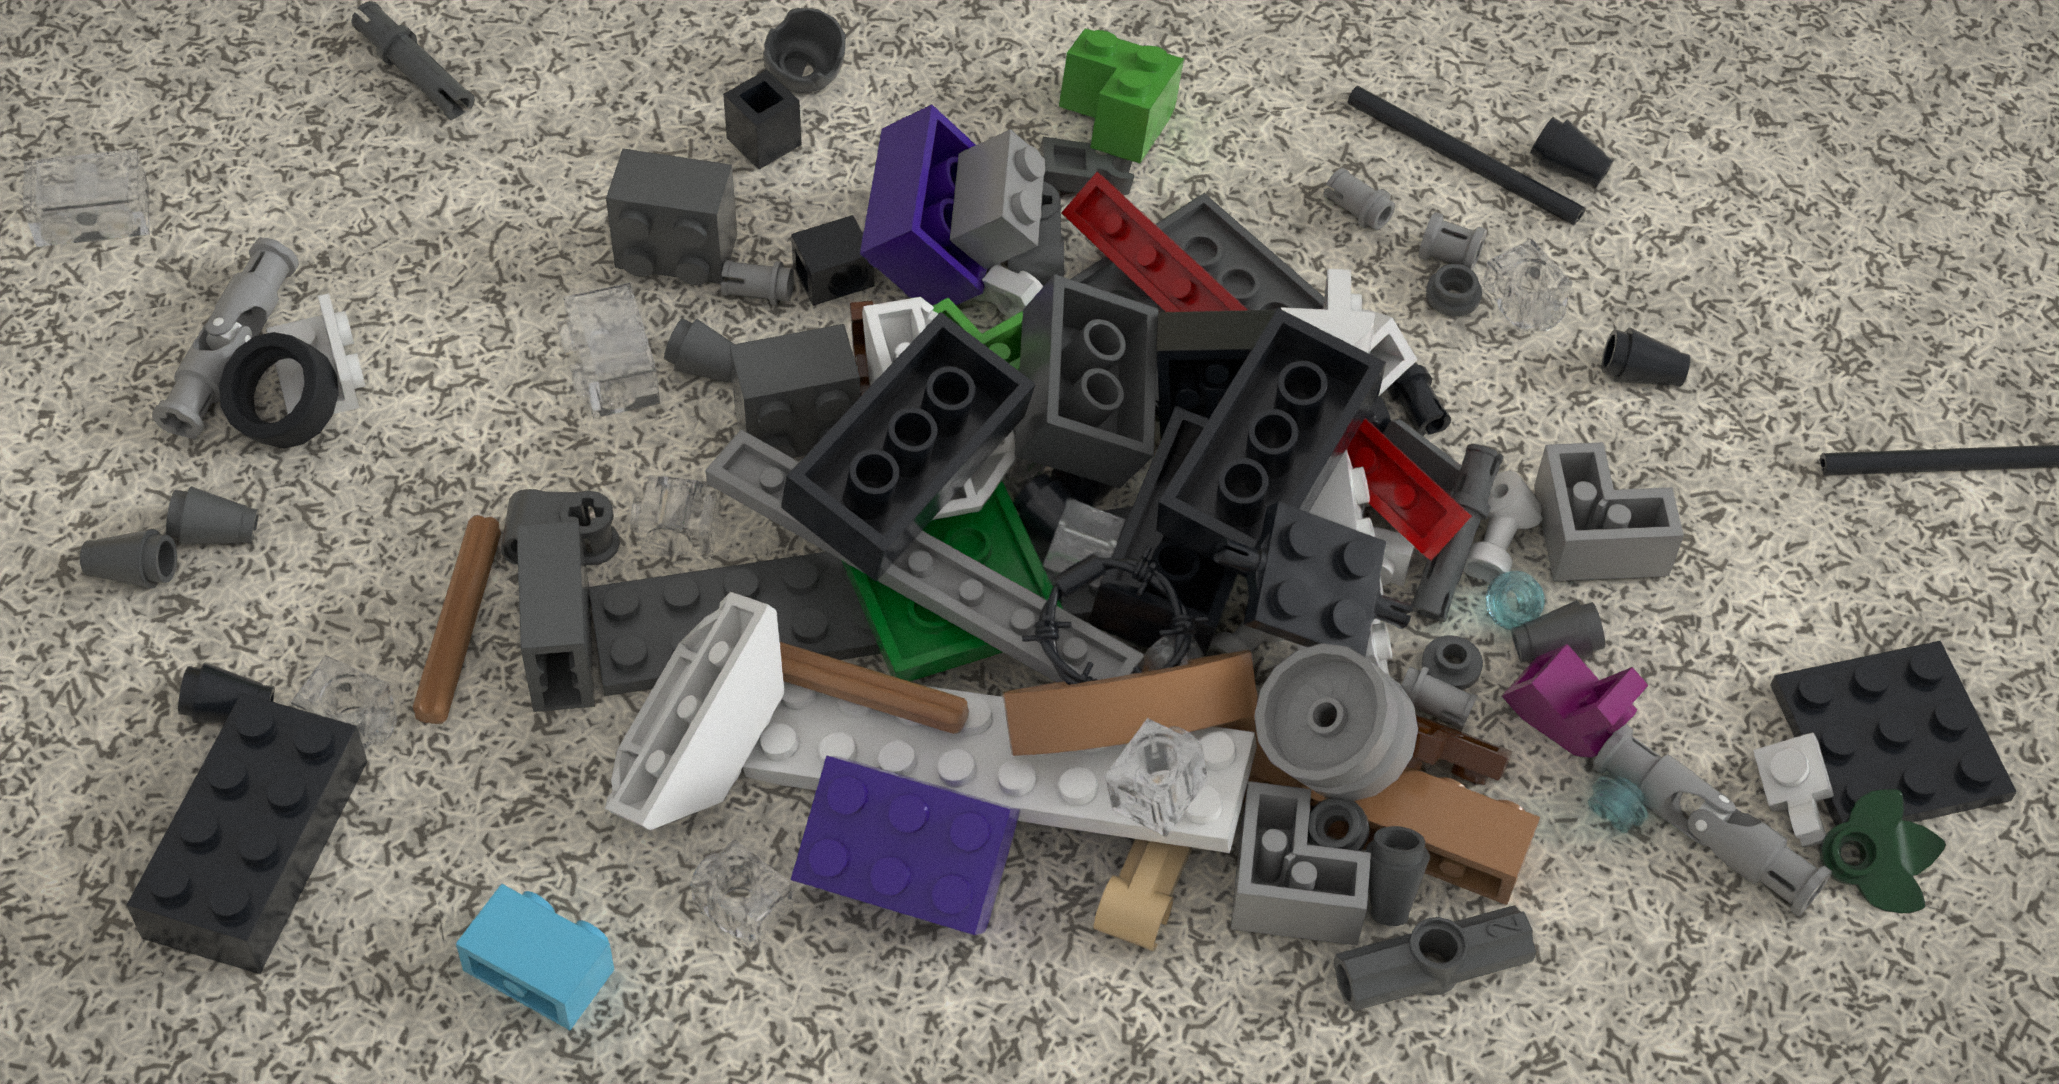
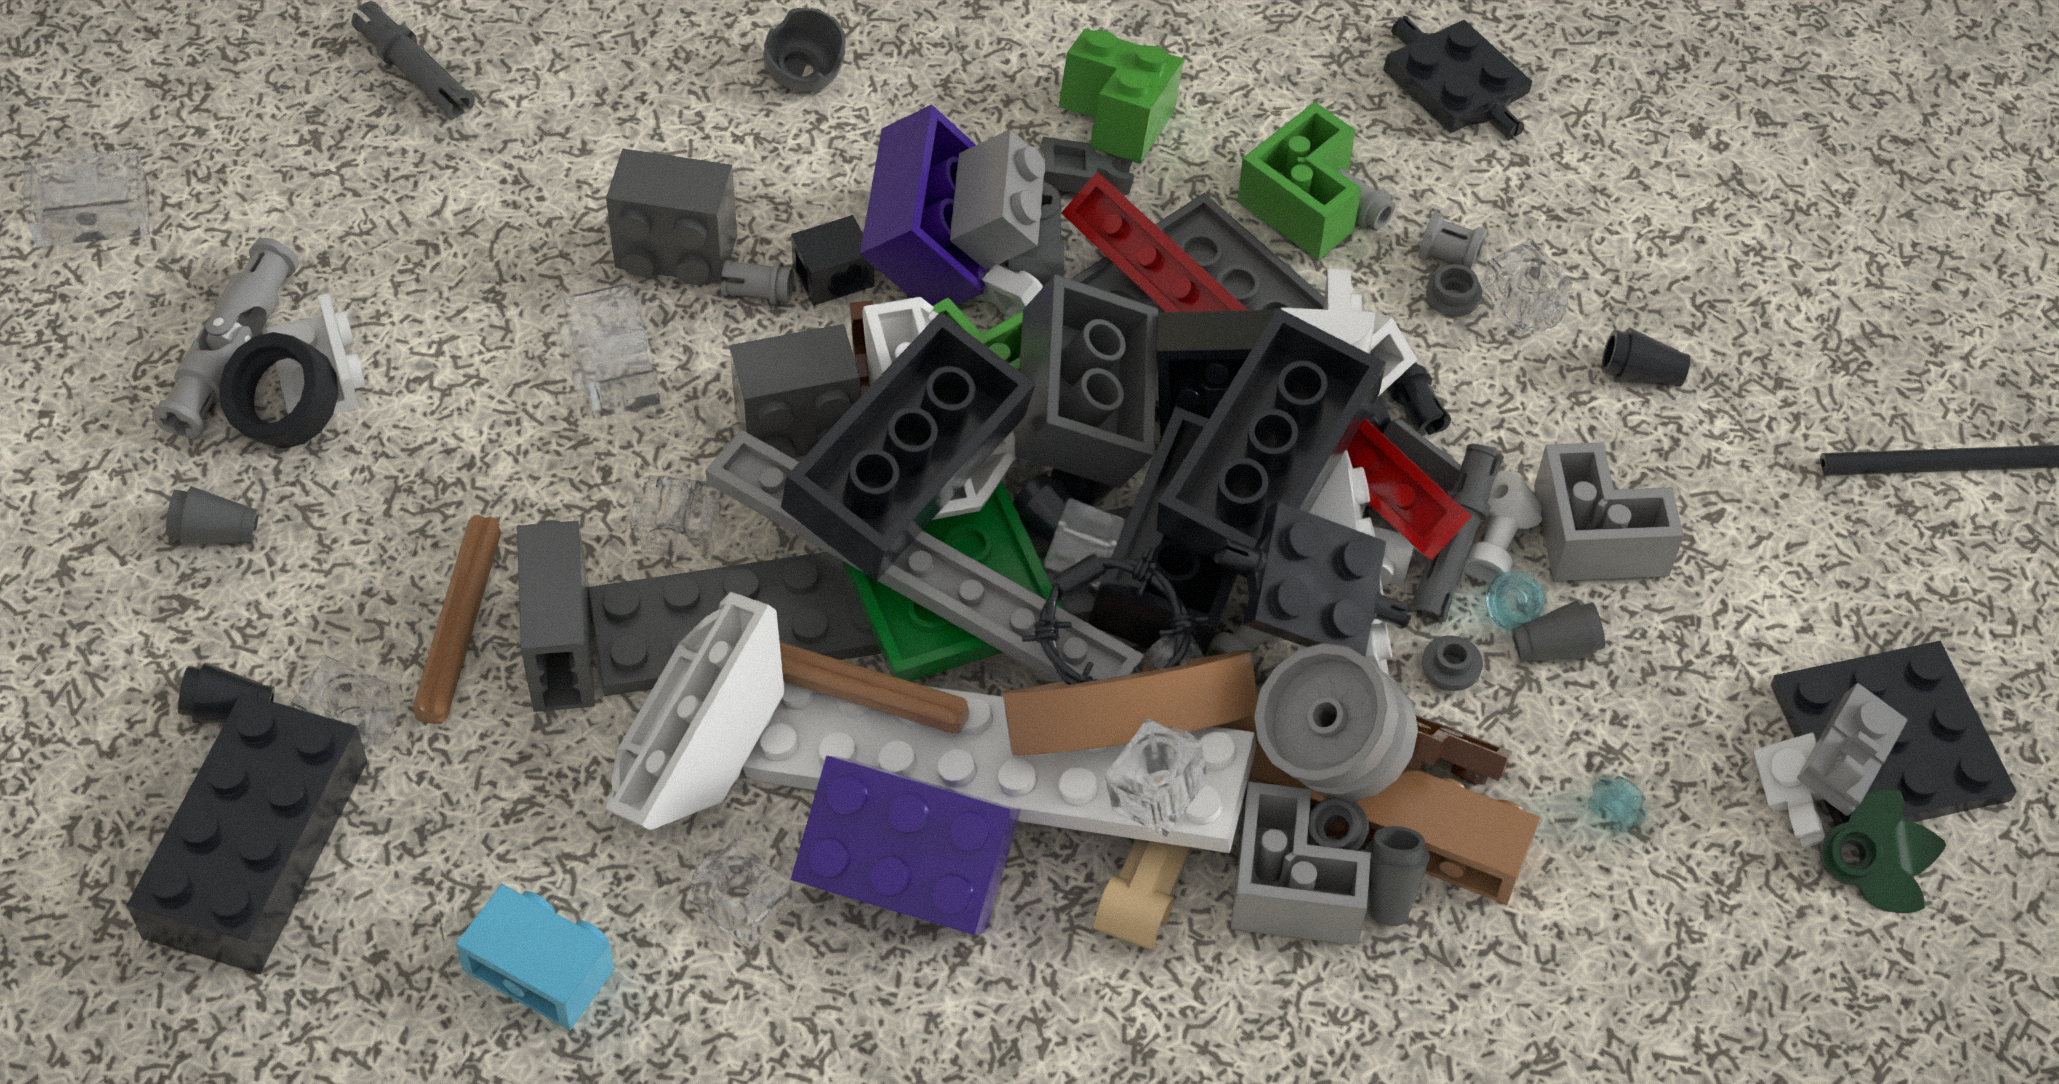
dark grey cone [80,529,177,589] -> none
dark grey piece [501,489,620,565] -> none
dark grey cone [664,318,734,383] -> none
black brick [723,69,802,170] -> none
dark grey piece [1333,905,1536,1012] -> none
black piece [1348,86,1586,225] -> none
light grey pin [1401,666,1478,731] -> none
magenta brick [1501,644,1648,758] -> none
black cone [1530,117,1614,188] -> none
light grey piece [1593,724,1832,917] -> none
none -> bright green brick [1237,101,1362,261]
none -> black plate [1383,16,1533,141]
none -> light grey plate [1796,683,1908,816]

